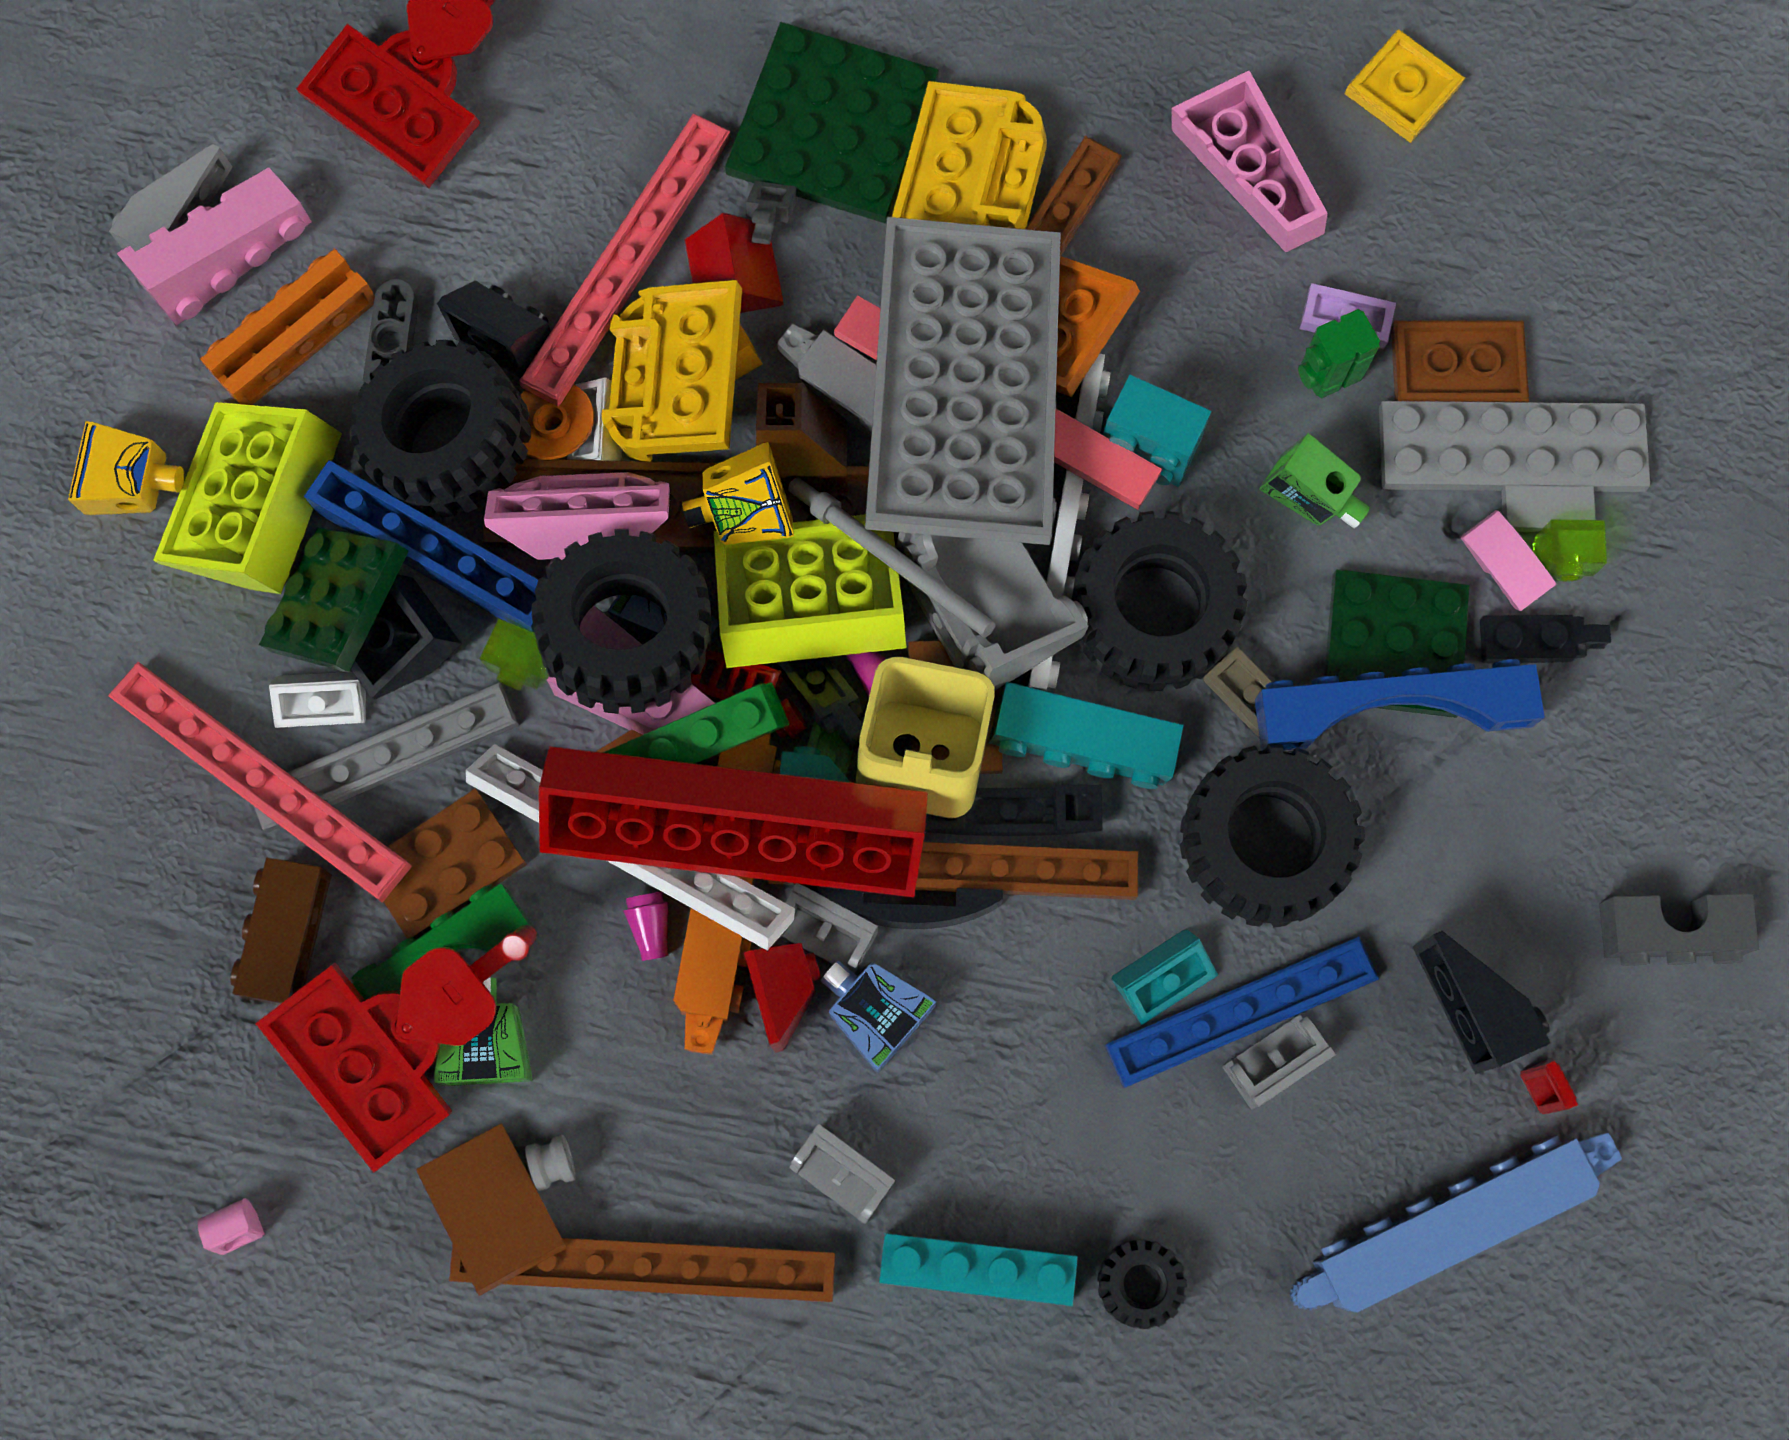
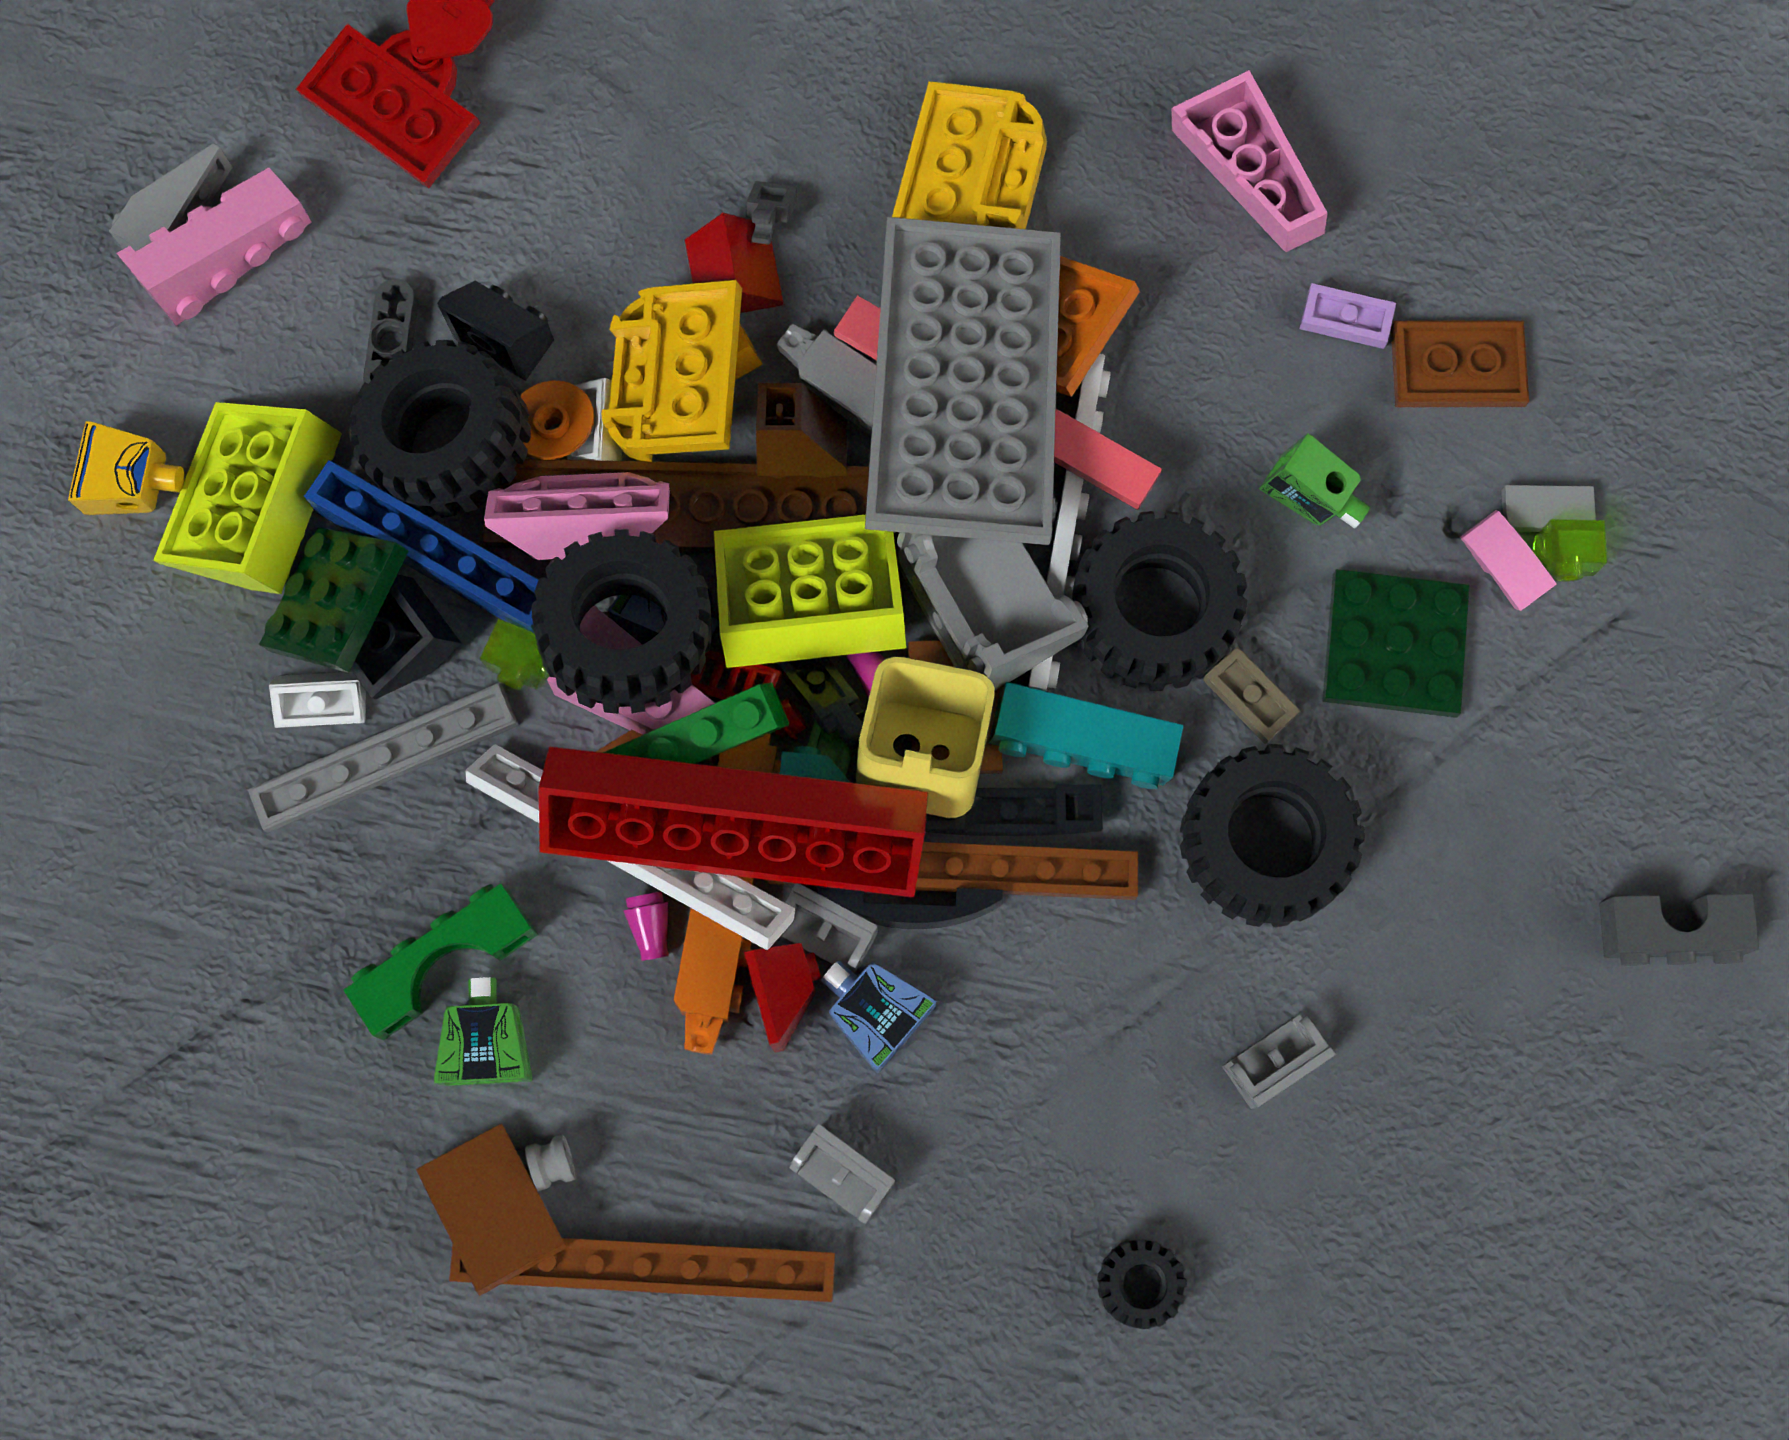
coral tile [108,662,412,903] -> none
bright pink brick [198,1198,264,1255] -> none
orange brick [200,248,375,405] -> none
reddish brown brick [230,857,332,1005] -> none
red plate [255,925,537,1173] -> none
dark orange plate [383,788,527,939] -> none
coral tile [519,113,731,407] -> none
yellow torso [682,442,794,545] -> none
dark green plate [725,21,939,224] -> none
light grey bar [788,477,995,638] -> none
teal brick [879,1234,1078,1306] -> none
dark orange tile [1026,136,1122,256] -> none
teal brick [1104,374,1212,487] -> none
blue tile [1105,937,1379,1088] -> none
teal slope [1112,929,1218,1025] -> none
blue arch [1255,659,1545,751] -> none
medium blue hinge [1289,1133,1622,1313] -> none
green brick [1298,309,1380,399] -> none
yellow tile [1345,29,1465,143] -> none
light grey plate [1379,401,1650,492] -> none
black slope [1413,931,1551,1074] -> none
black hinge [1479,615,1611,663] -> none
red slope [1520,1058,1578,1115] -> none

